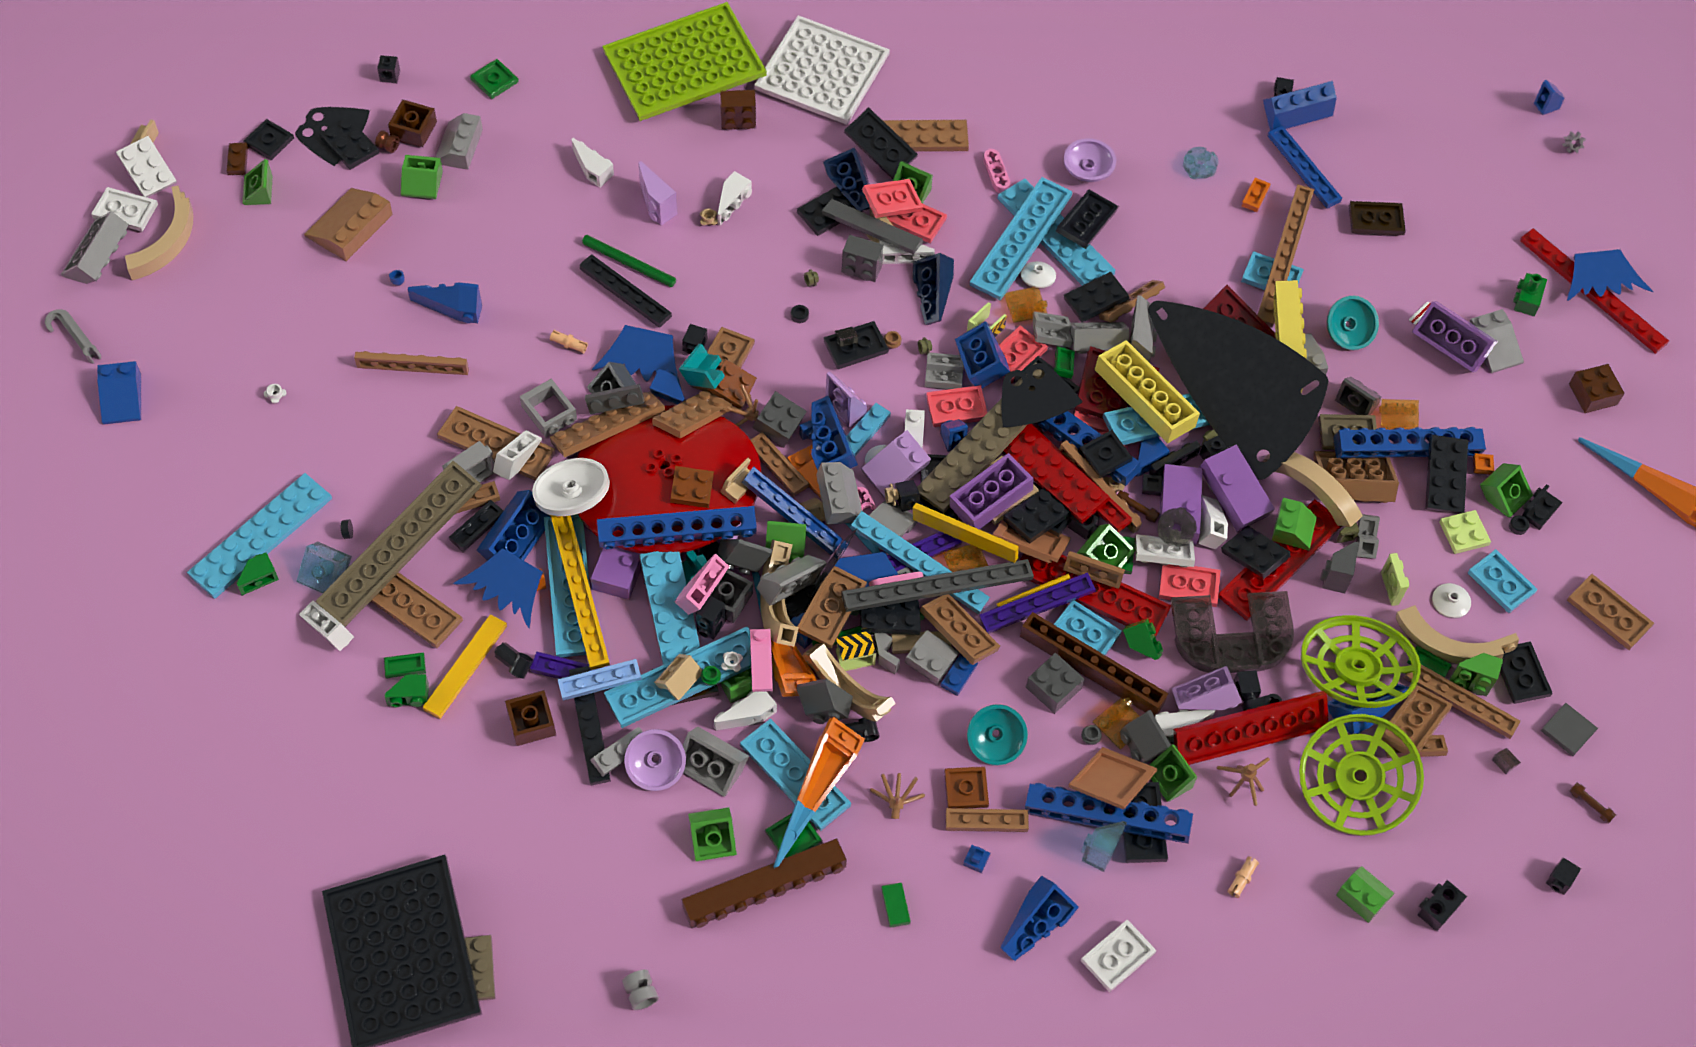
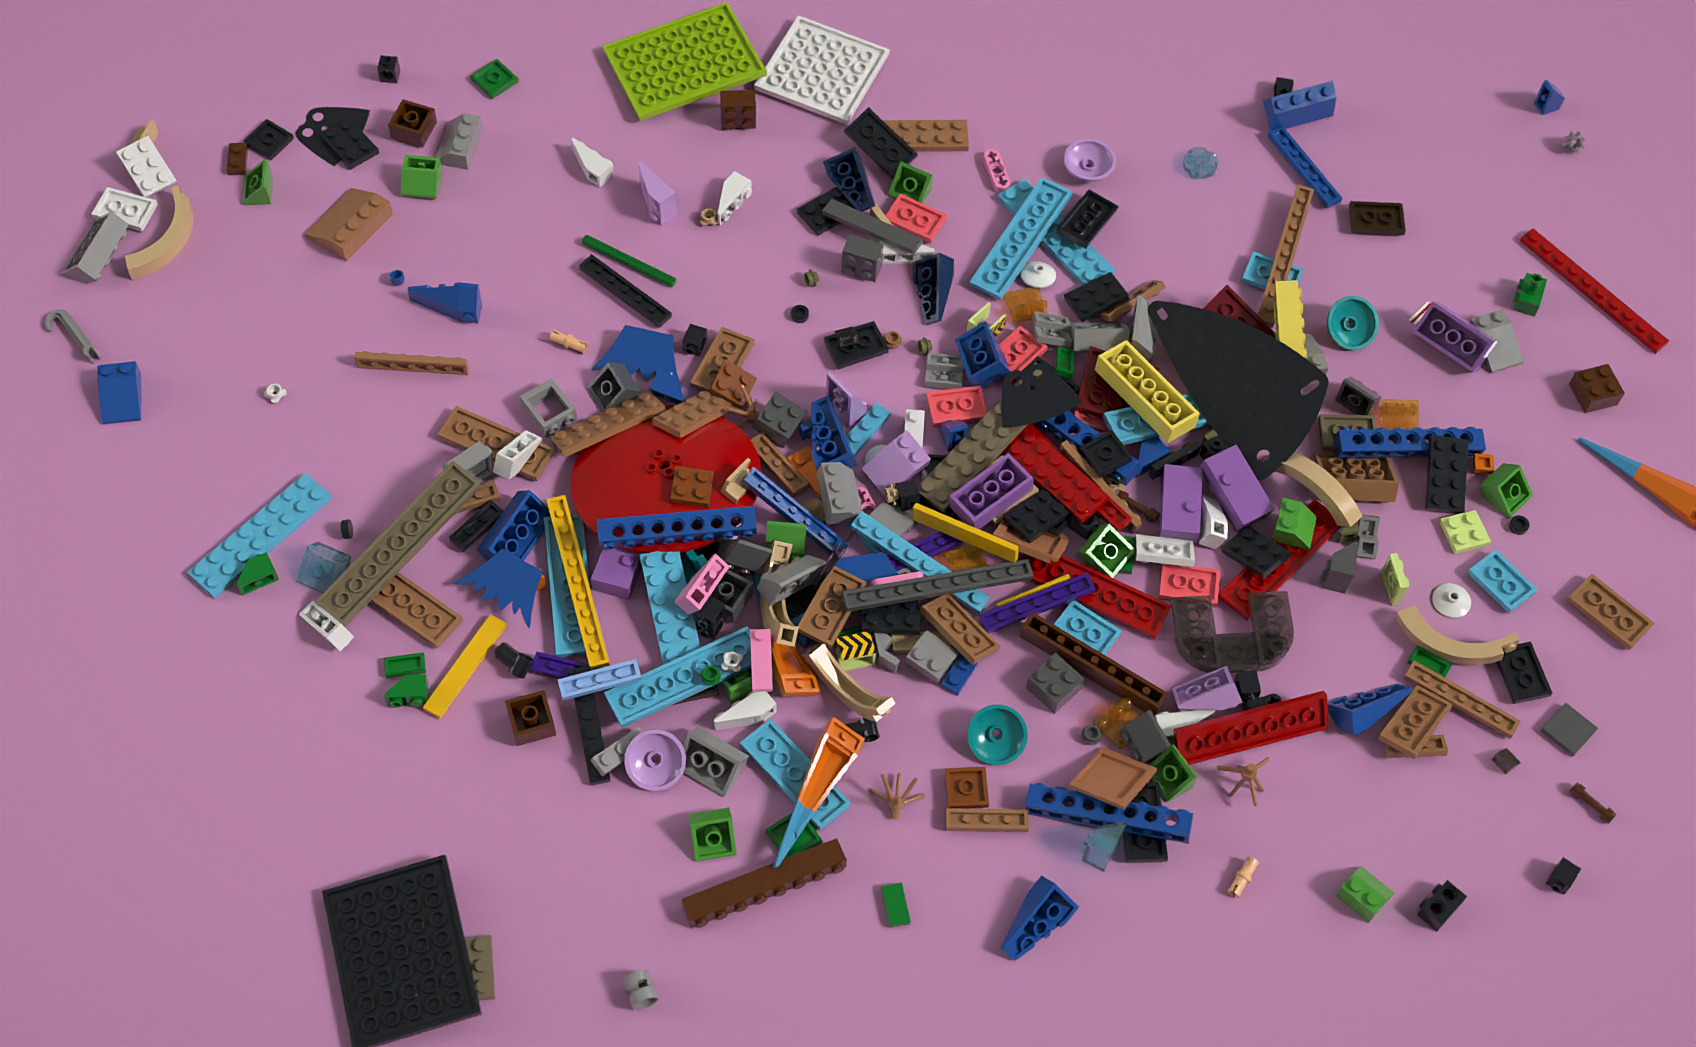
copper wheel [375,130,400,153] -> none
white dish [532,458,610,516] -> none
dark grey plate [585,384,645,414] -> none
tan panel [654,654,702,700] -> none
teal panel [679,344,725,389] -> none
dark grey slope [797,679,853,724] -> none
coral plate [862,179,923,218] -> none
blue tile [963,845,991,873] -> none
medium nougat plate [1063,551,1125,589] -> none
white plate [1081,919,1157,992] -> none
green slope [1123,618,1163,660] -> none
black plate [1142,474,1163,496] -> none
clear smoke plate [1157,507,1197,547] -> none
orange plate [1241,177,1271,212] -> none
lime dish [1299,714,1424,836] -> none
lime dish [1301,615,1421,708] -> none
bright green slope [1449,653,1503,697] -> none
black bracket [1522,484,1563,530] -> none
blue piece [1567,249,1653,301] -> none

